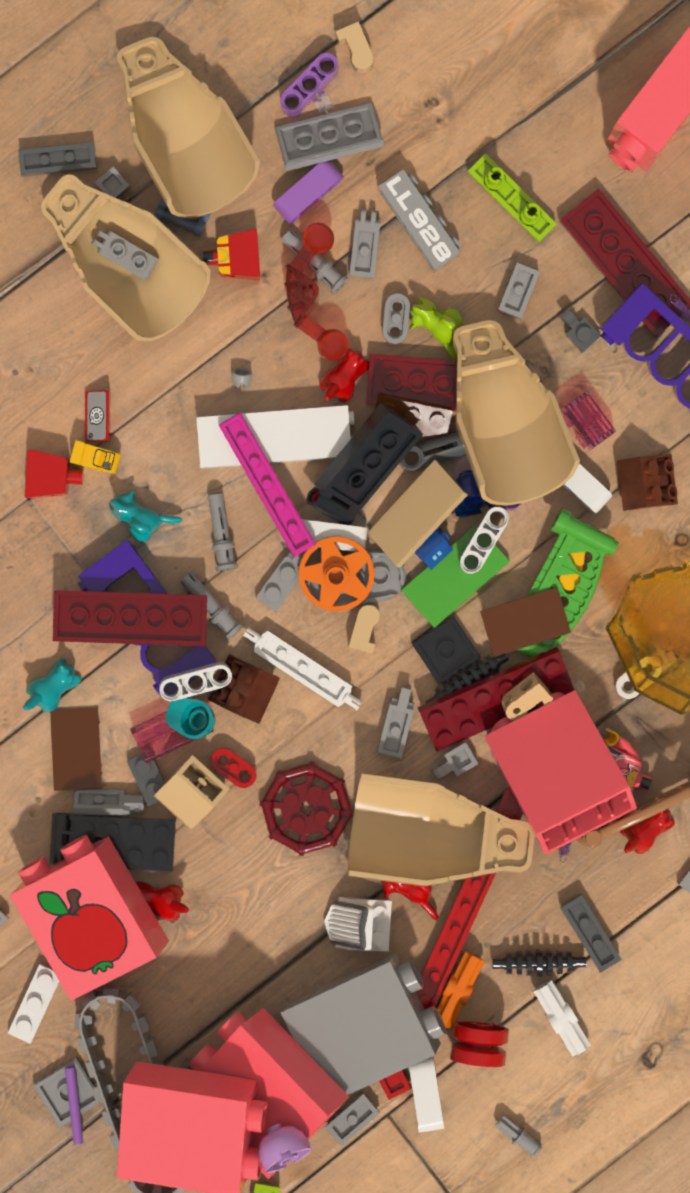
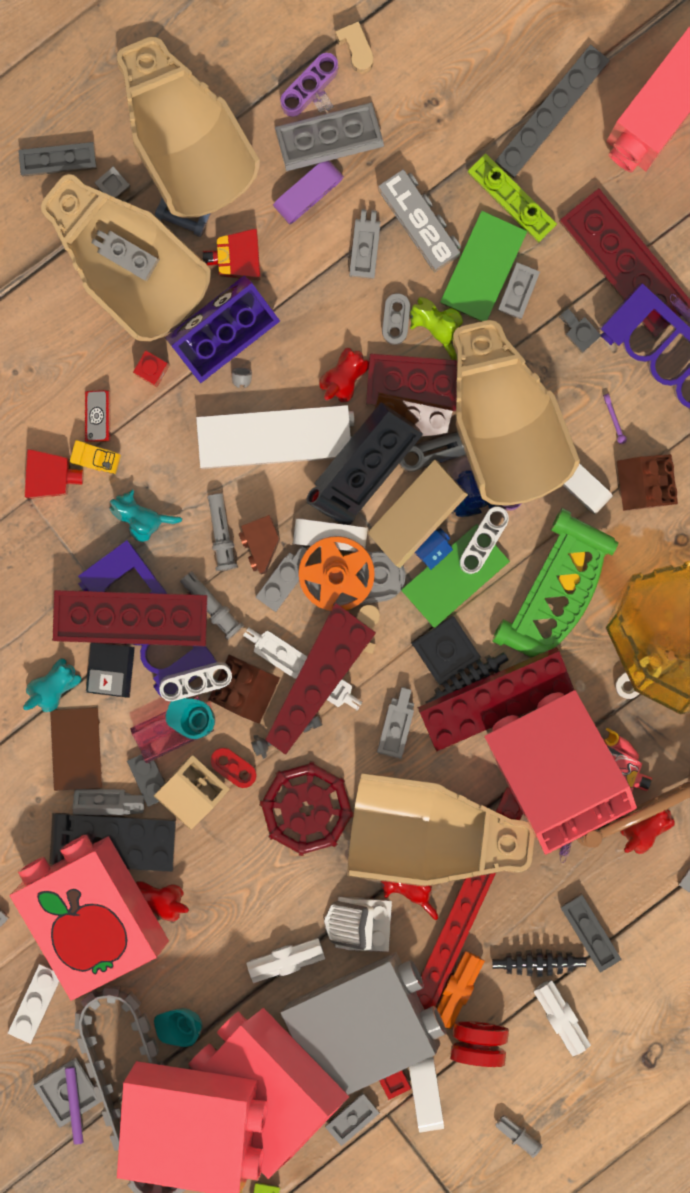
dark pink tile [219,412,316,557] -> none
lavender cylinder [258,1124,312,1173] -> none
light grey pin [281,229,349,295] -> none
clear red piece [284,222,349,361] -> none
light grey plate [432,742,478,779] -> none
reddish brown window [480,587,571,657] -> none
tan leg [501,672,553,721] -> none
clear pink brick [561,391,616,450] -> none
none -> black tile [86,643,135,698]
none -> red brick [133,351,169,388]
none -> teal piece [154,1008,203,1047]
none -> dark purple brick [165,275,280,384]
none -> copper slope [238,515,280,575]
none -> white piece [246,938,325,983]
none -> dark grey piece [251,716,322,759]
none -> dark red wing [265,603,376,755]
none -> bright green tile [440,211,527,322]
none -> dark grey plate [495,44,610,178]
none -> medium lavender hinge [603,394,627,444]

